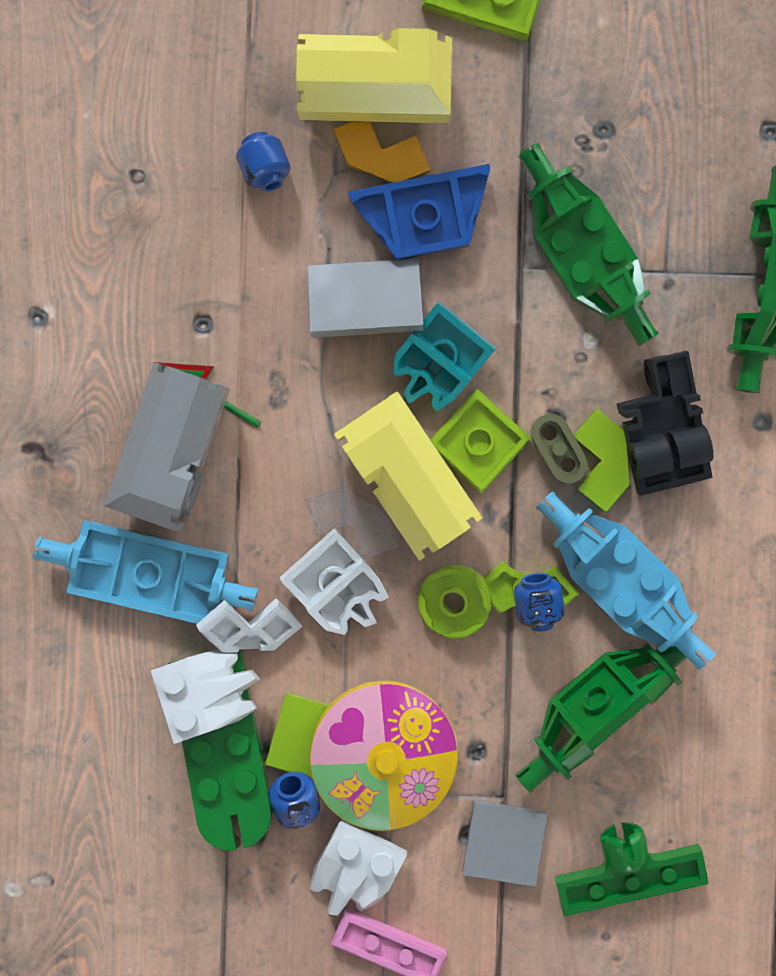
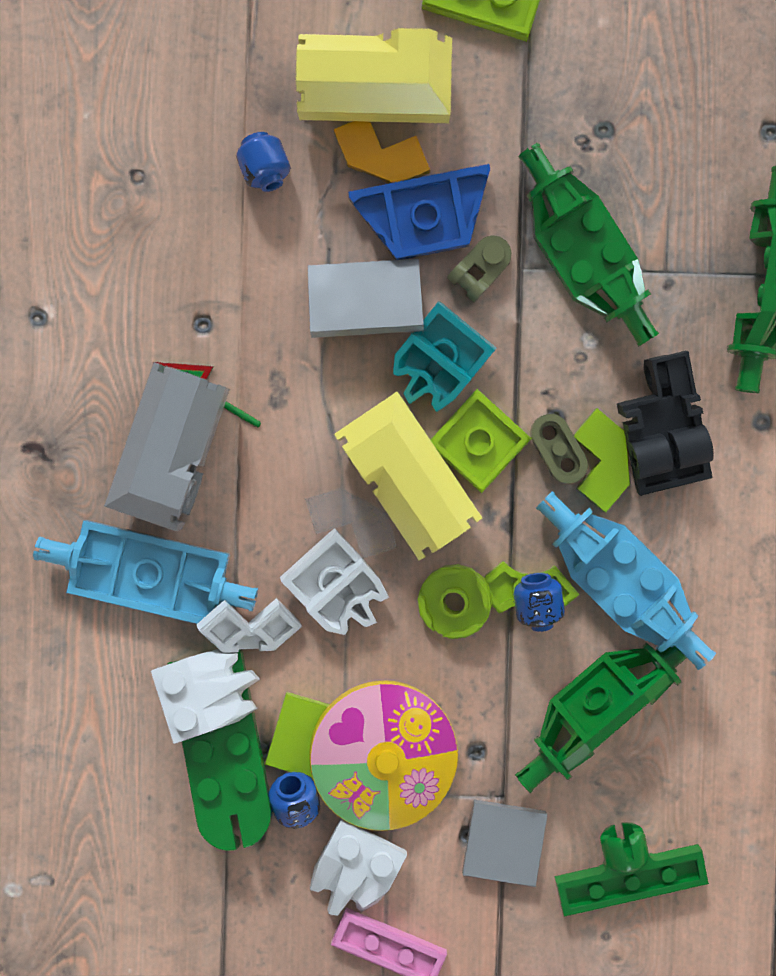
none -> olive plate [447,235,512,303]

